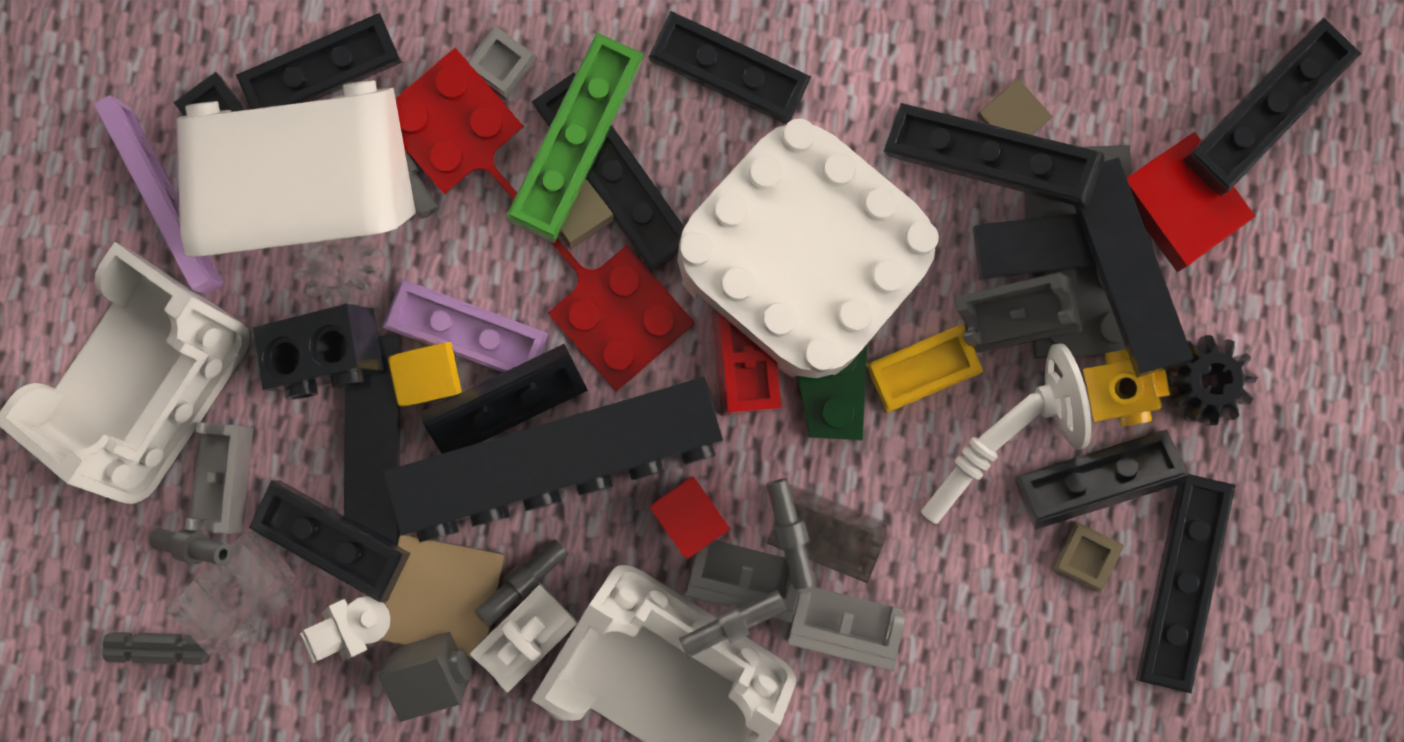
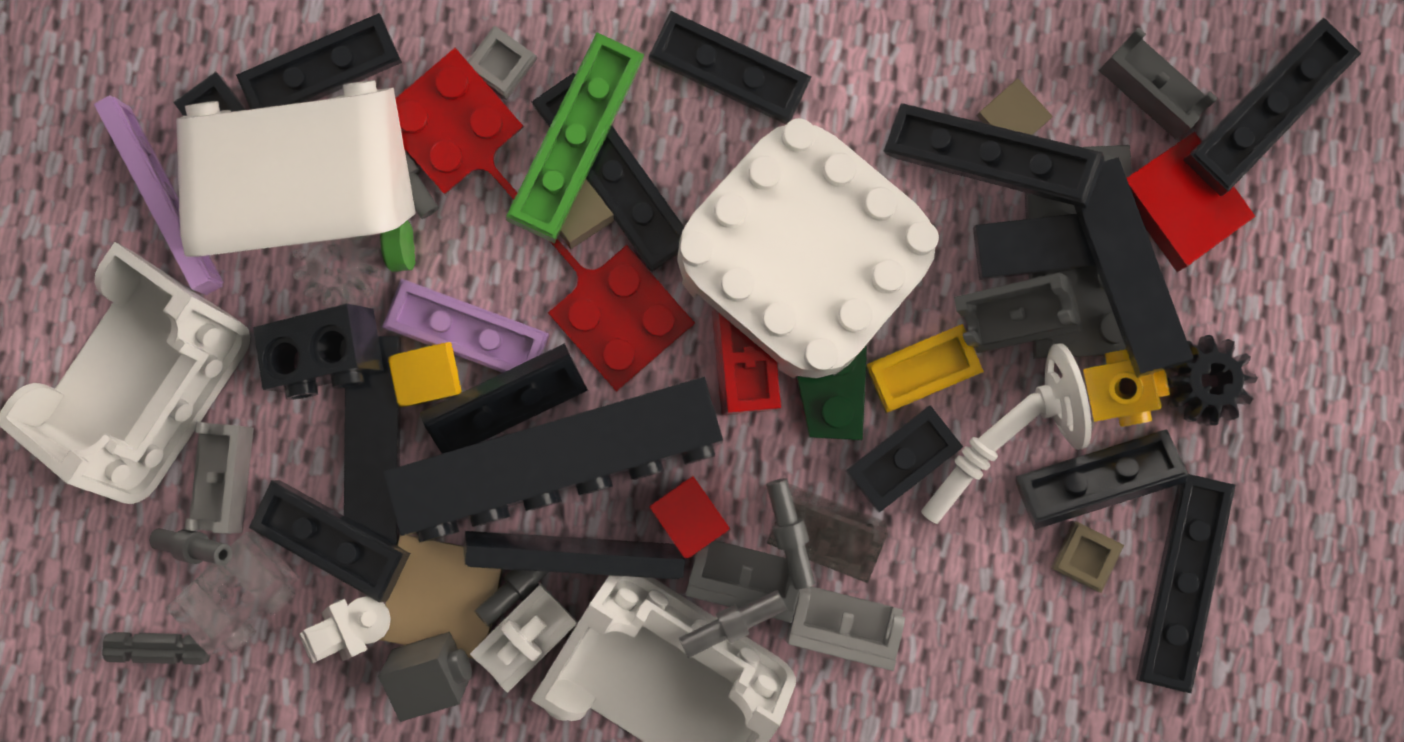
none -> bright green tile [380,220,415,272]
none -> black tile [463,531,685,579]
none -> black plate [845,405,963,513]
none -> dark grey hinge [1098,27,1217,140]

